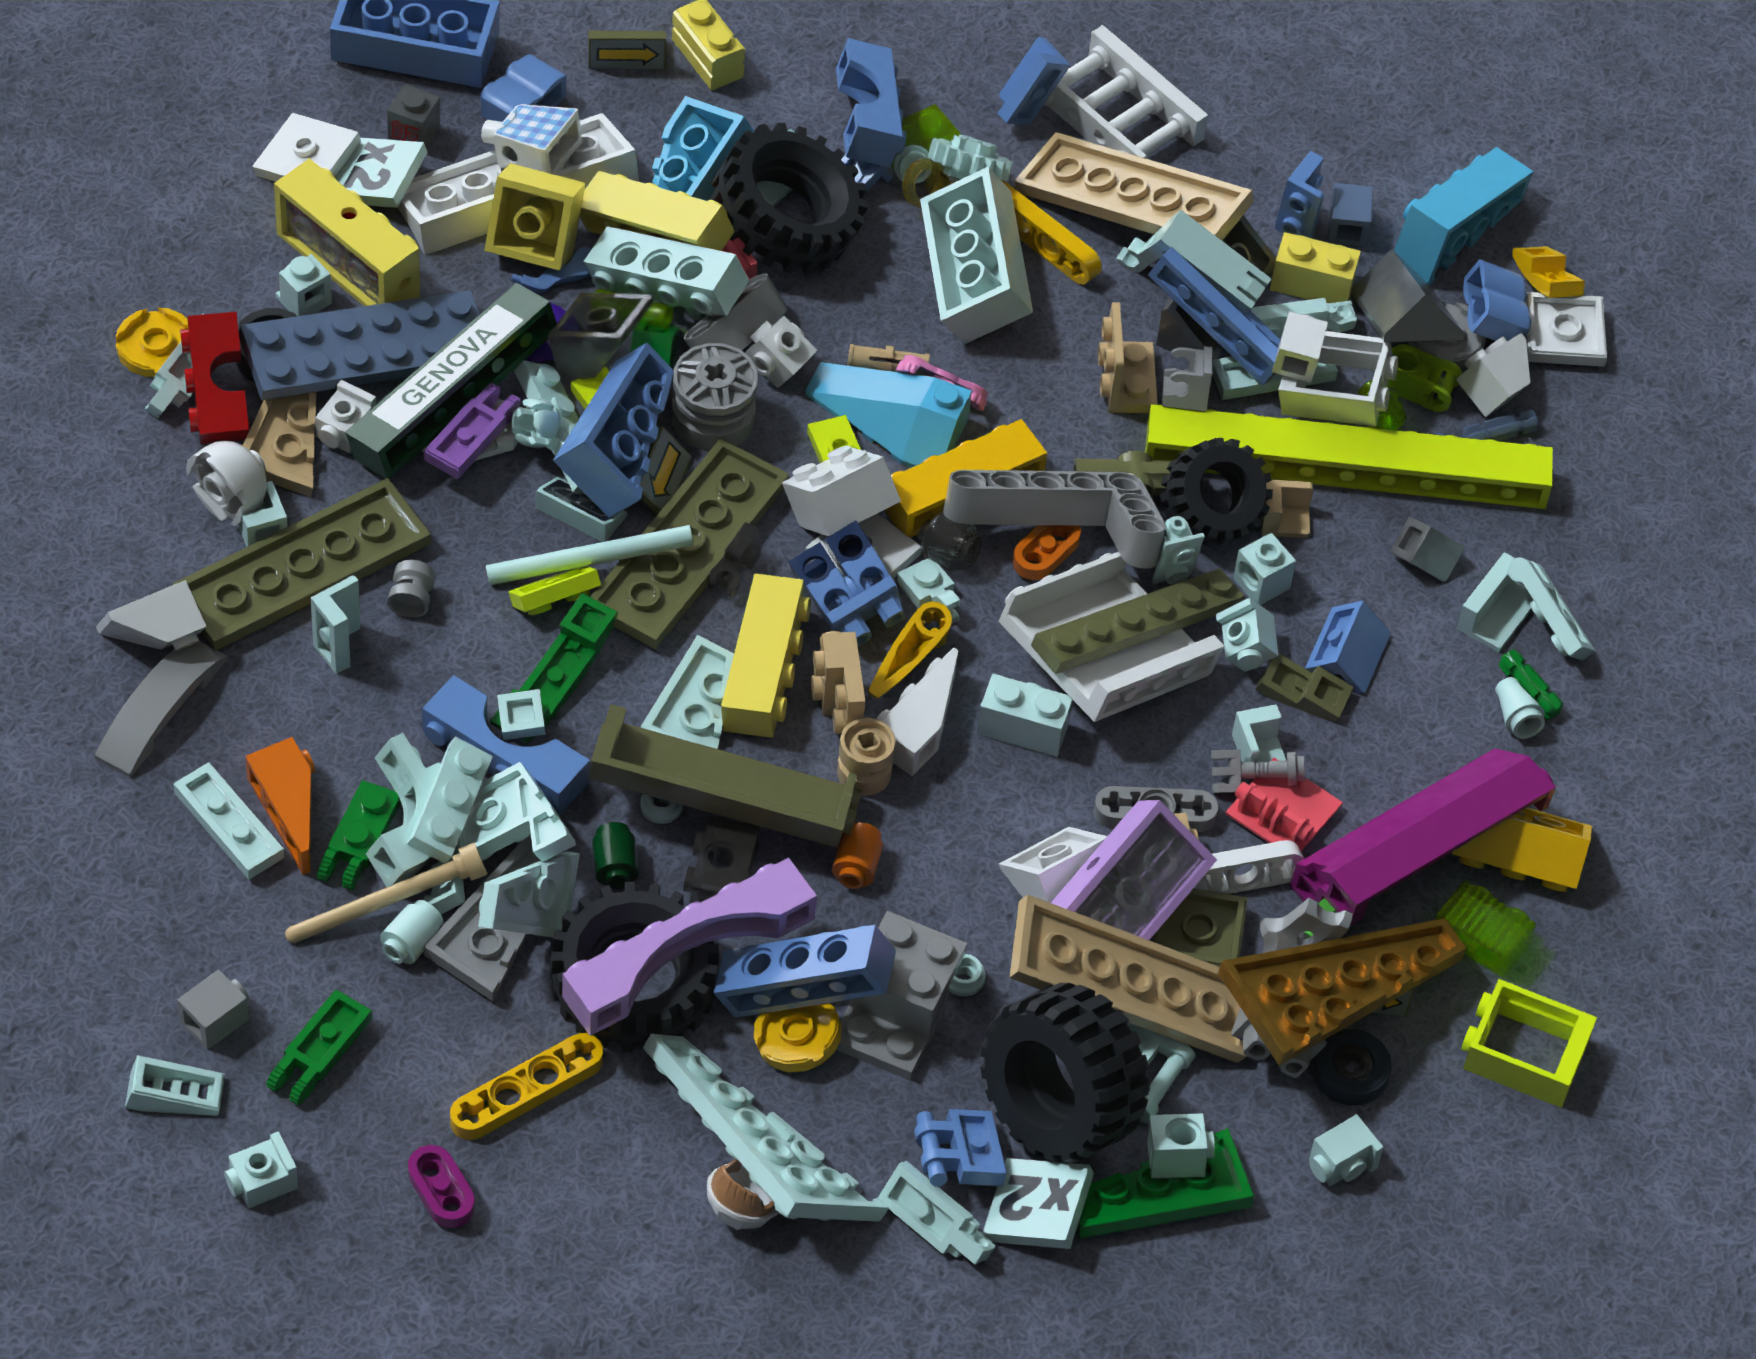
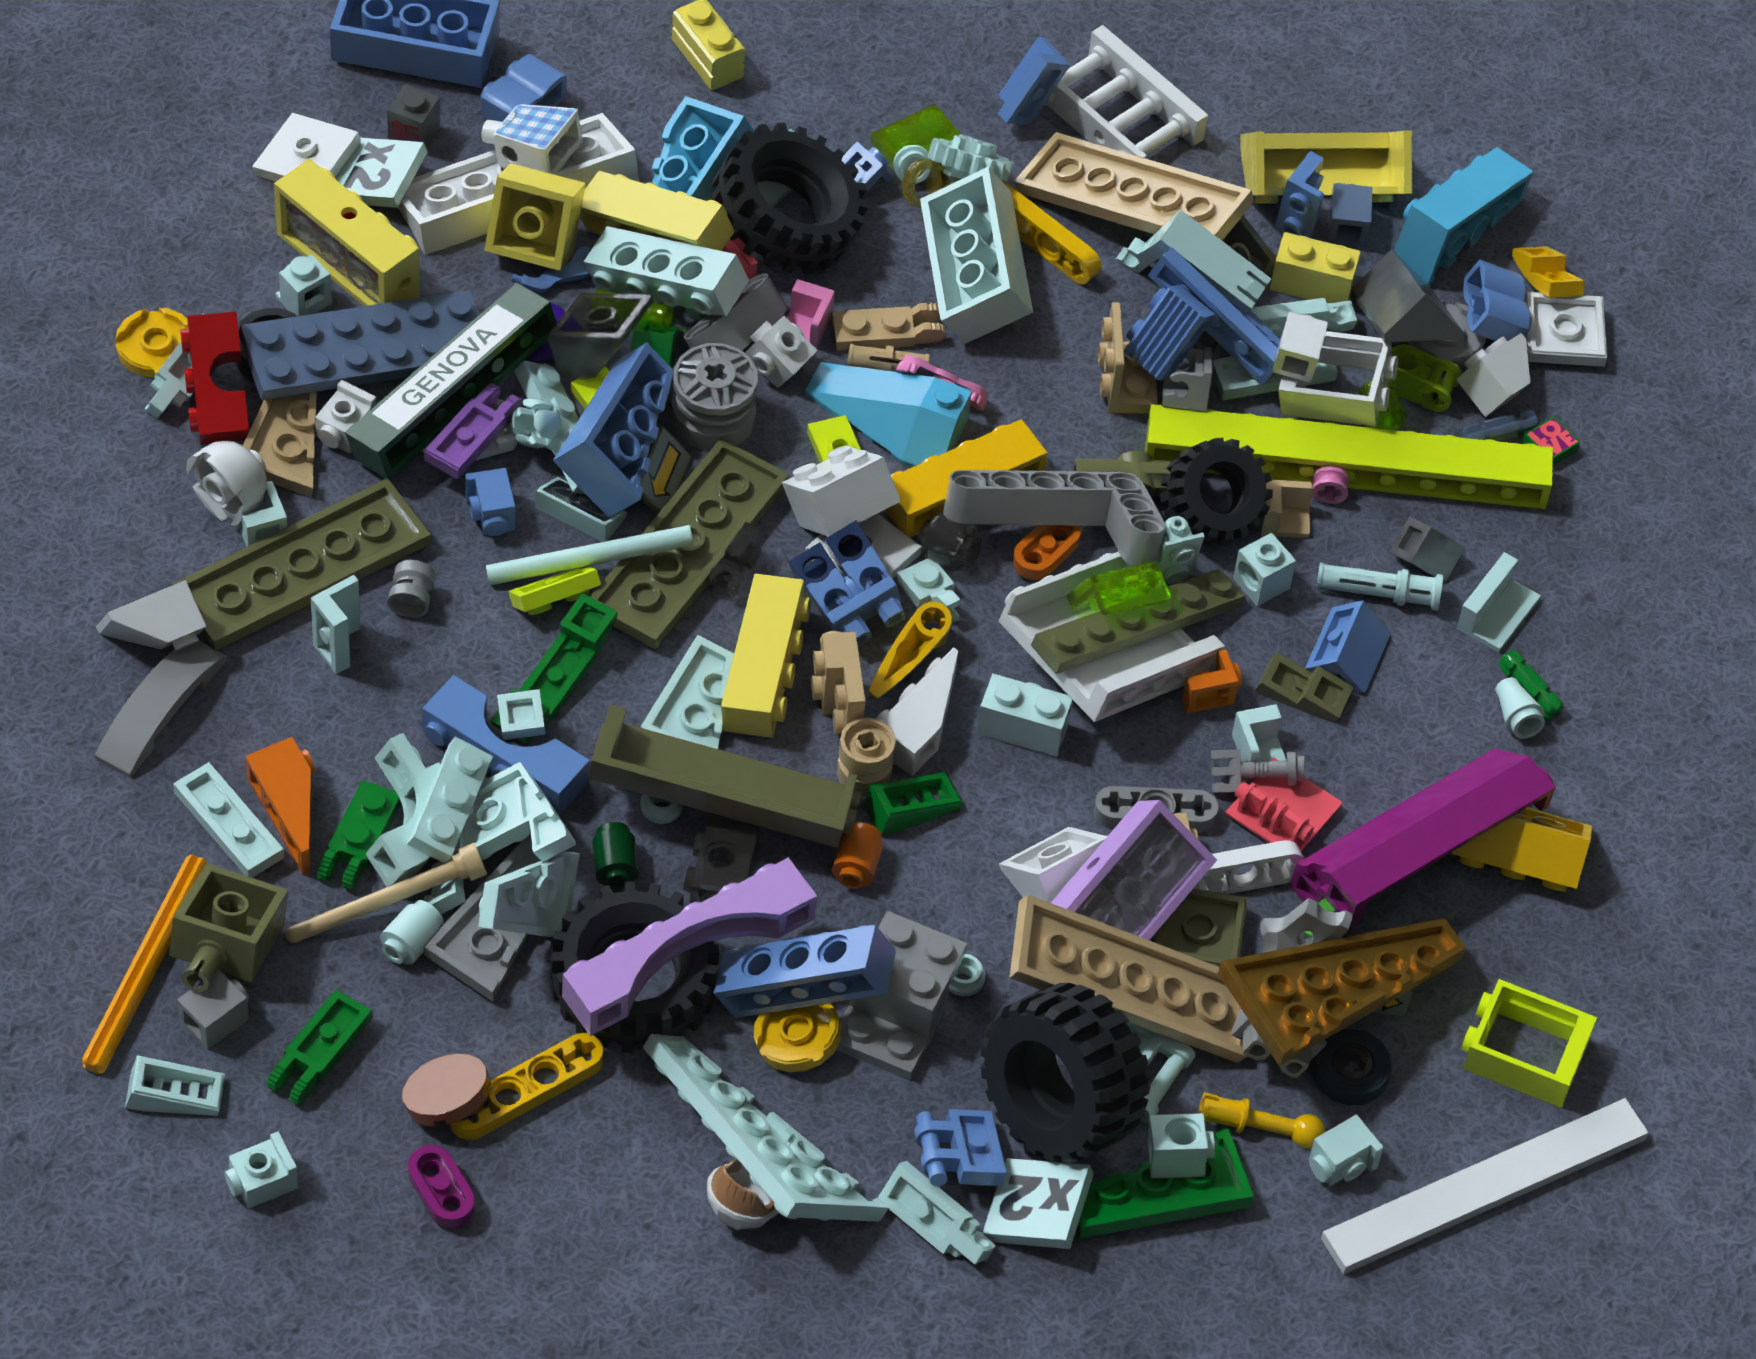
panel [588,31,666,69] -> none
medium blue arch [836,38,906,168] -> none
light aqua brick [1216,598,1279,672] -> none
clear neon green brick [1435,881,1536,978] -> none
light aqua plate [1508,558,1596,660] -> none
none -> light orange axle [82,854,207,1074]
none -> olive brick [169,863,288,993]
none -> tile [402,1054,491,1126]
none -> medium blue brick [465,468,515,536]
none -> bright pink panel [787,279,835,349]
none -> tan hinge [831,303,947,351]
none -> green slope [863,772,963,835]
none -> clear neon green bracket [1066,561,1171,616]
none -> medium blue brick [1124,284,1216,381]
none -> orange bracket [1182,649,1242,714]
none -> yellow pin [1198,1092,1326,1149]
none -> light yellow windscreen [1240,130,1412,204]
none -> bright pink bush [1312,466,1349,504]
none -> light aqua pin [1316,563,1443,611]
none -> white tile [1321,1098,1649,1275]
none -> tile [1522,416,1580,466]

